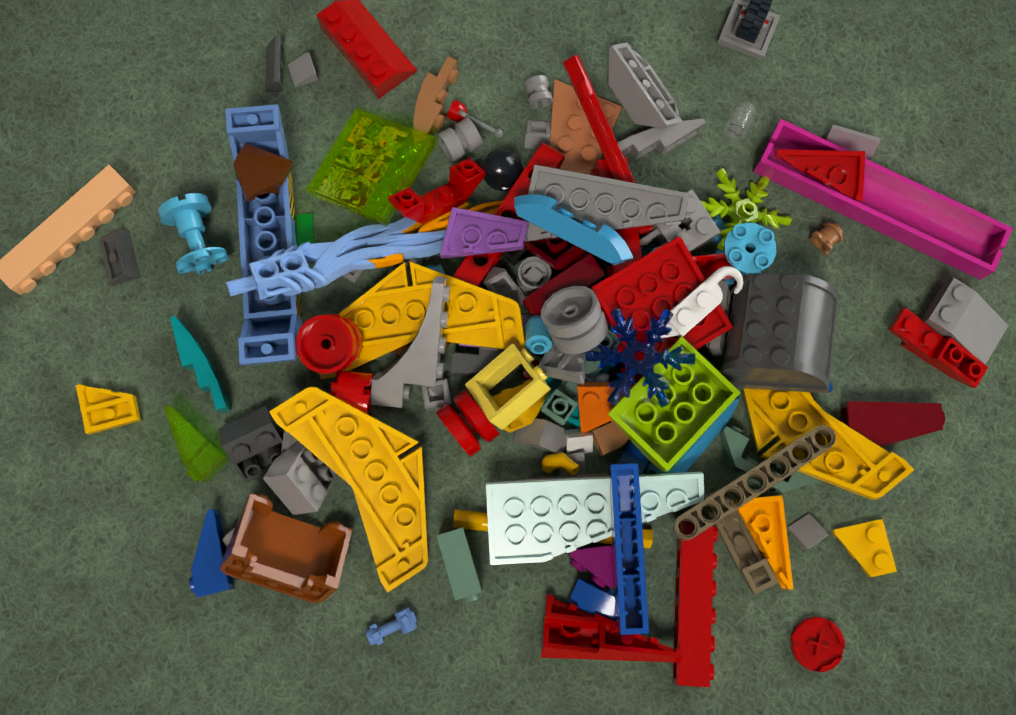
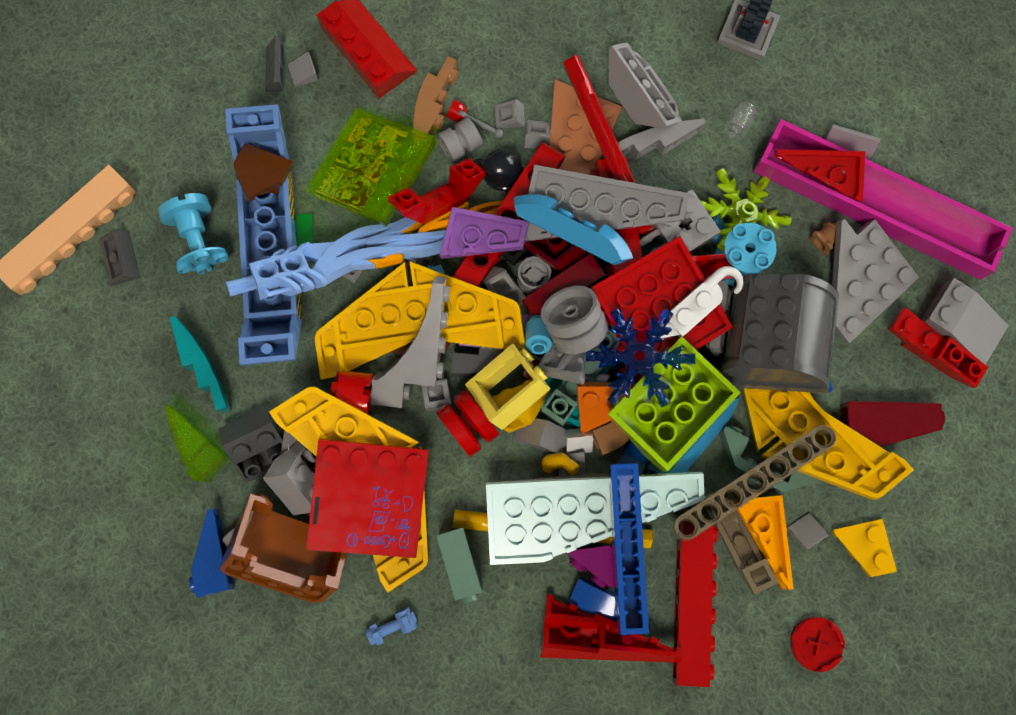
yellow wing [76,384,141,435] -> none
red wheel [296,314,363,374] -> none
light grey wheel [524,75,553,109] -> none
none -> red plate [306,439,428,558]
none -> light grey slope [495,99,525,128]
none -> light grey wing [832,219,919,343]

